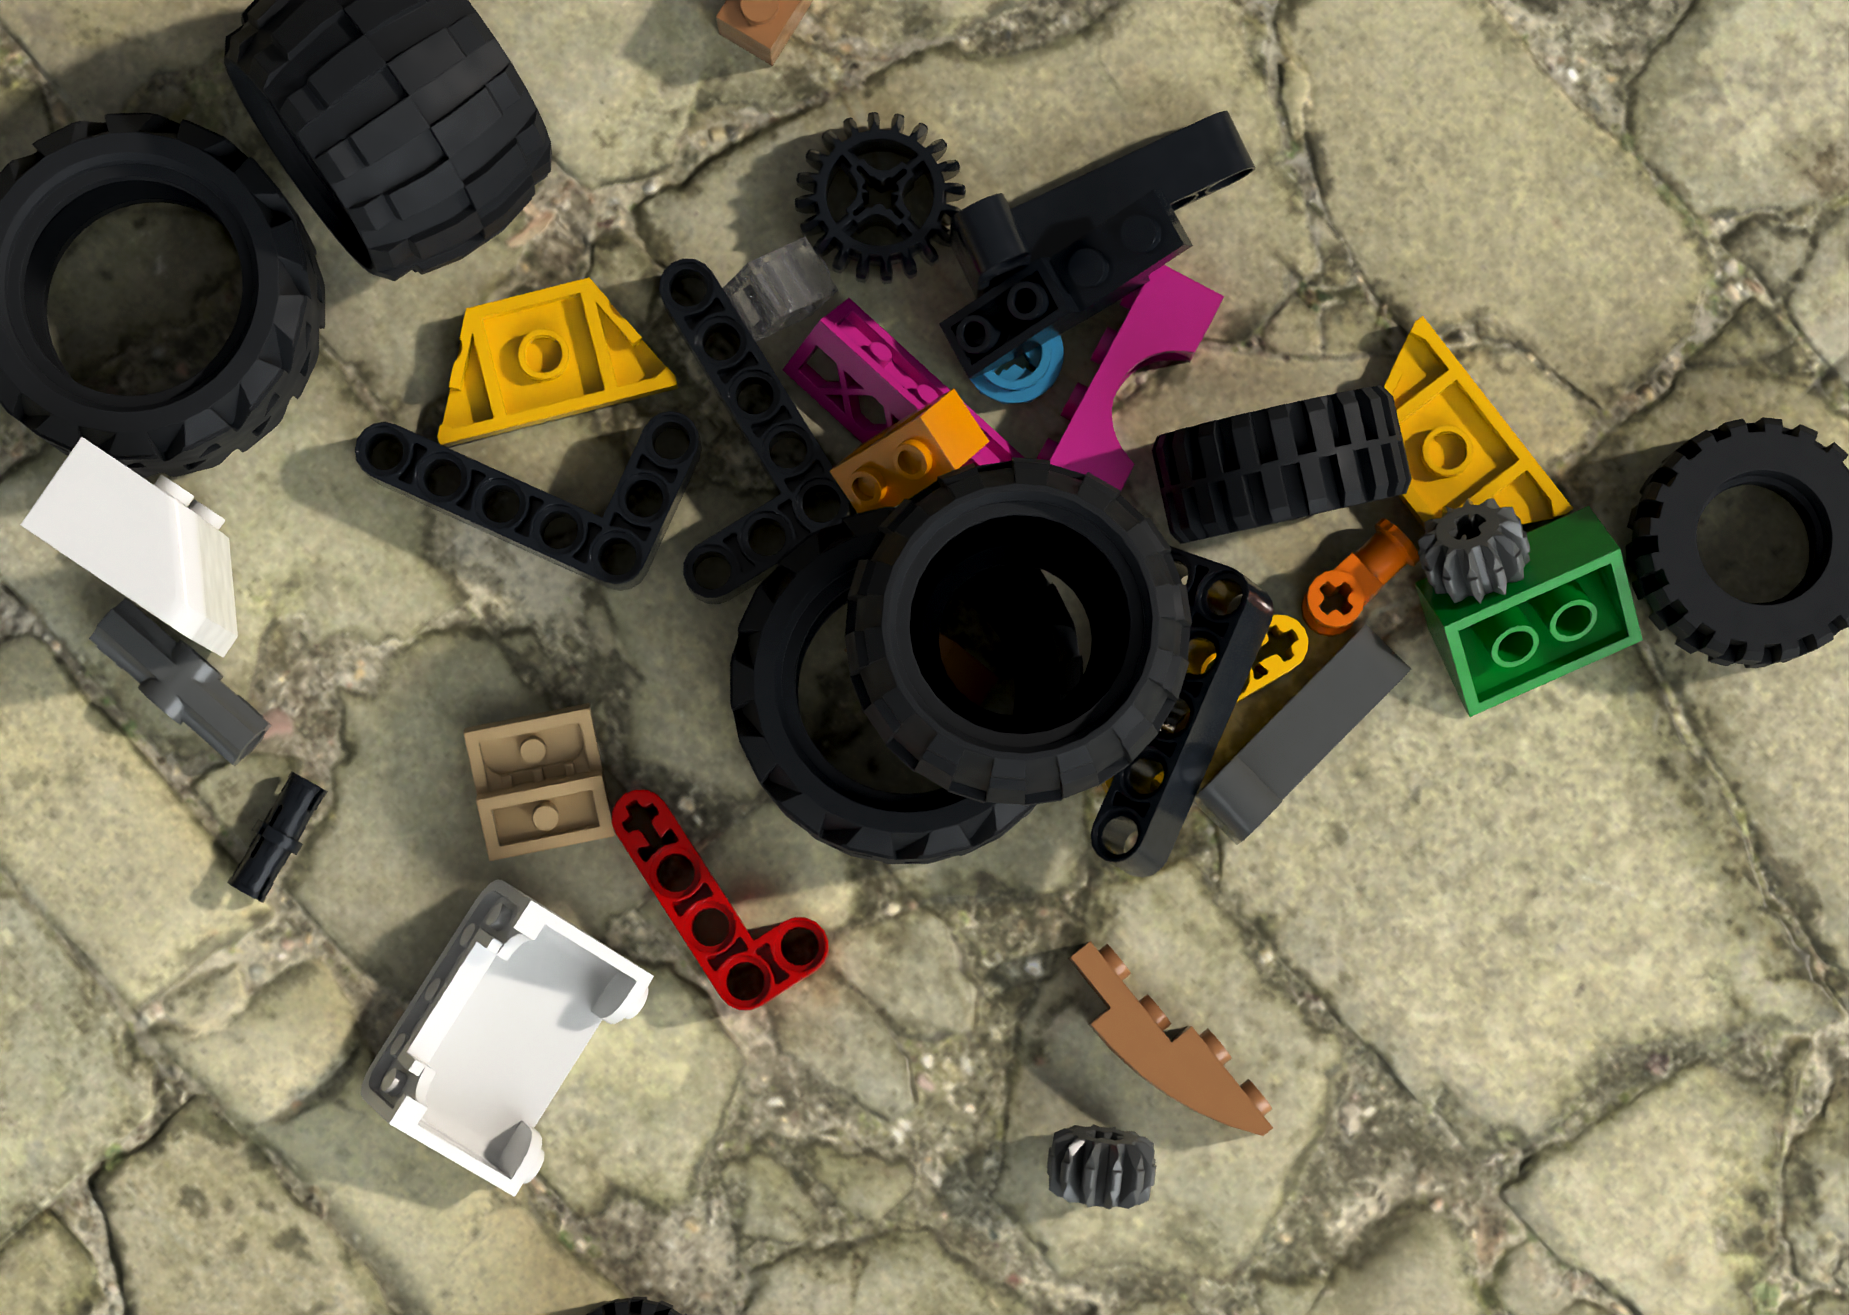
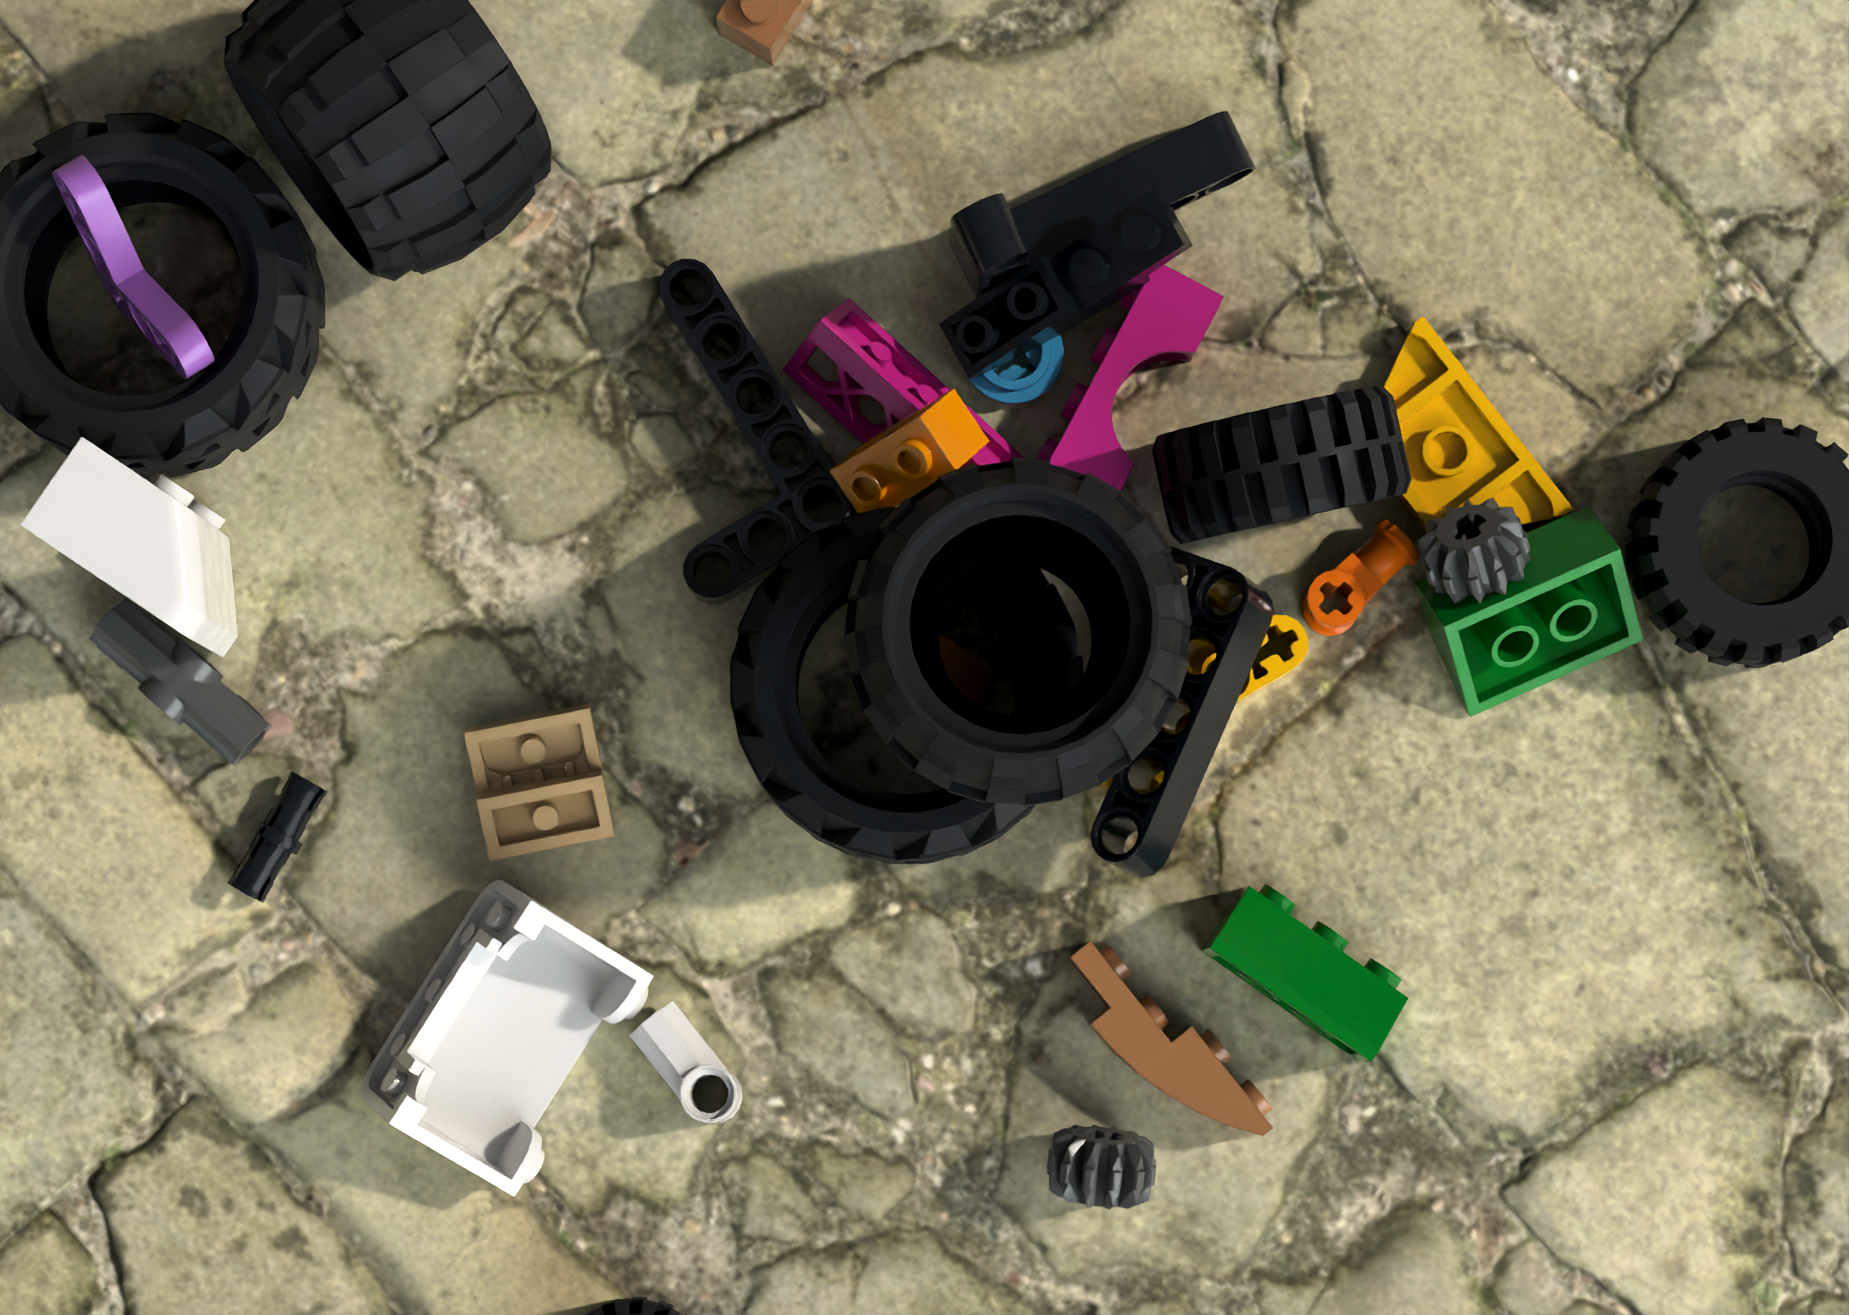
black beam [355,411,702,591] -> none
yellow wing [437,277,679,447] -> none
red beam [612,790,829,1010] -> none
clear brick [723,236,838,342] -> none
black gear [795,112,966,284] -> none
dark grey beam [1193,624,1411,845] -> none
none -> medium lavender beam [52,155,215,379]
none -> white piece [629,1001,743,1124]
none -> green slope [1201,884,1408,1062]

